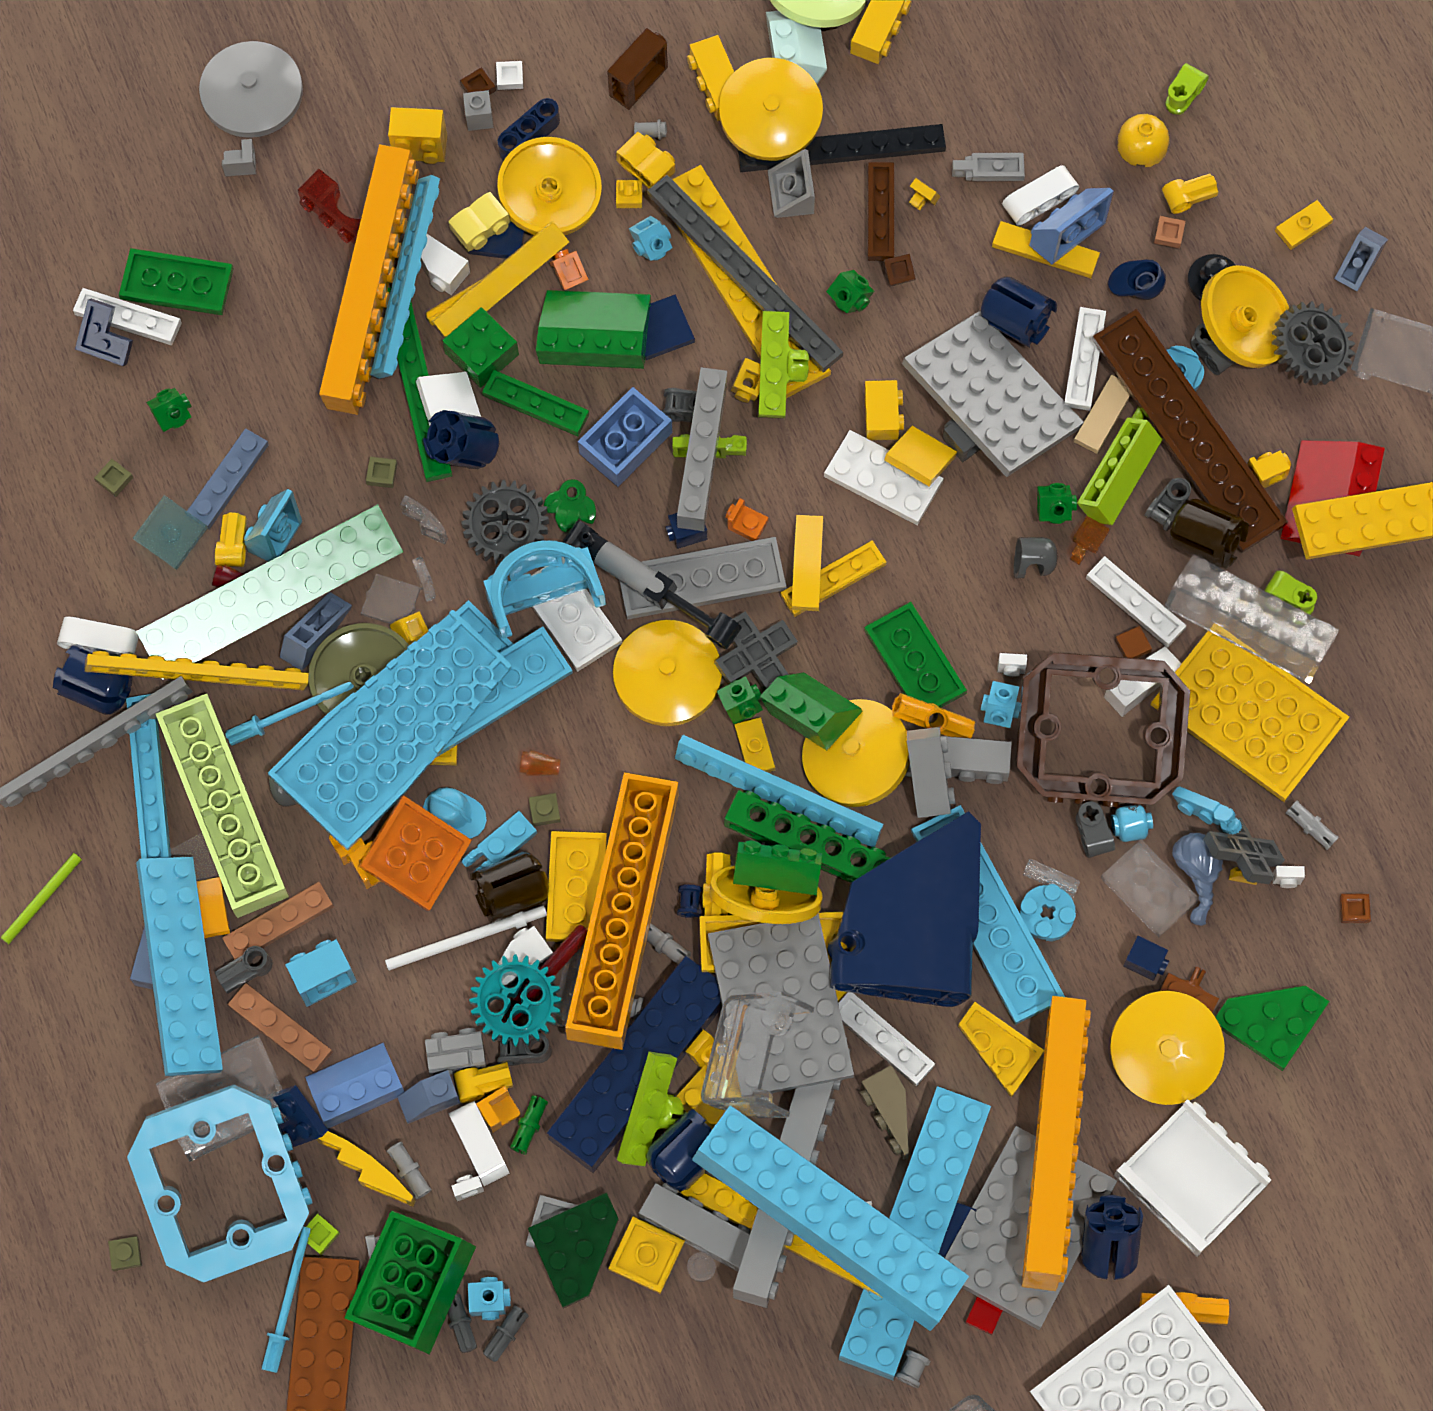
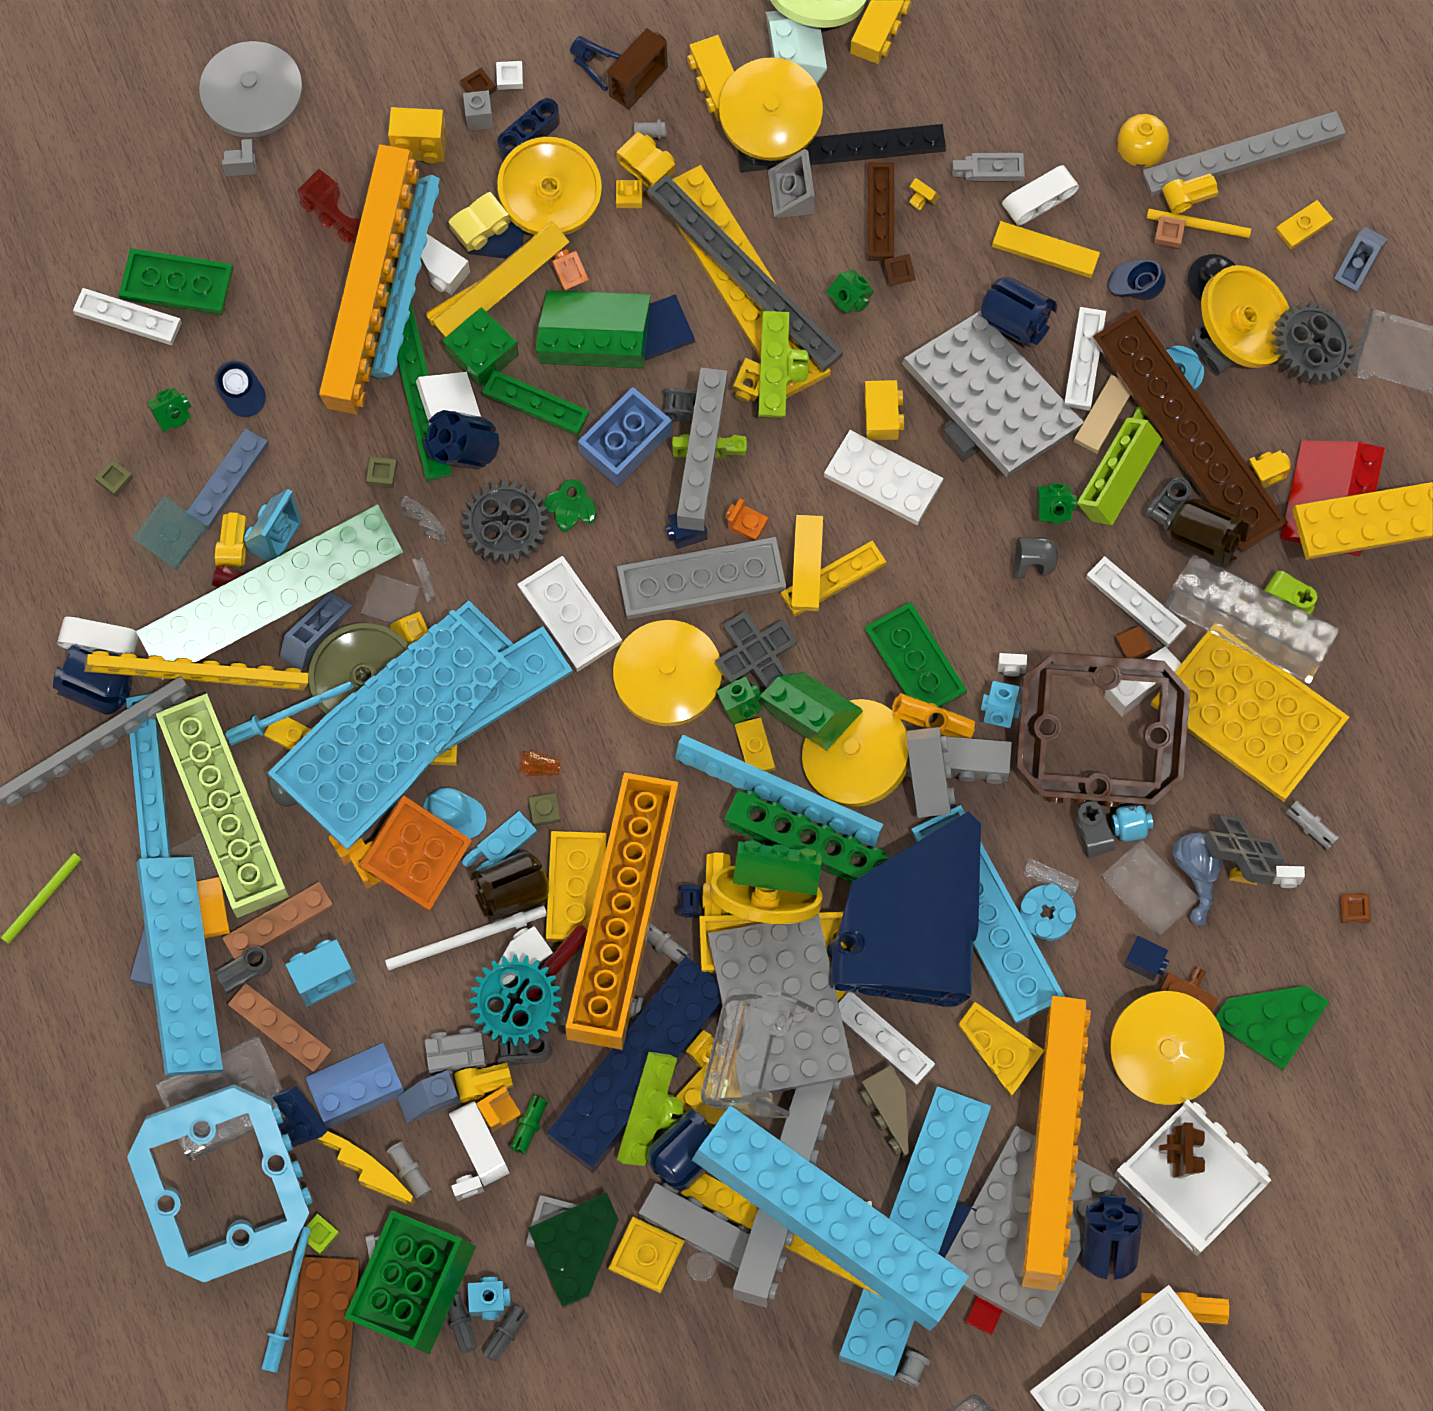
plate [75,298,133,366] -> none
olive plate [108,1236,142,1271] -> none
medium azure piece [483,541,606,639] -> none
black piece [562,520,742,650] -> none
medium azure brick [629,216,673,261] -> none
yellow tile [884,426,957,487] -> none
medium blue slope [1029,188,1114,264] -> none
clear orange plate [1070,516,1110,565] -> none
lime piece [1165,63,1209,115] -> none
medium azure hinge [1172,786,1242,835] -> none
none -> dark blue cap [215,360,266,417]
none -> yellow plate [264,712,312,750]
none -> dark blue plant [570,36,621,91]
none -> light grey plate [1142,111,1346,197]
none -> yellow bar [1146,209,1251,239]
none -> reddish brown hips [1159,1122,1205,1179]

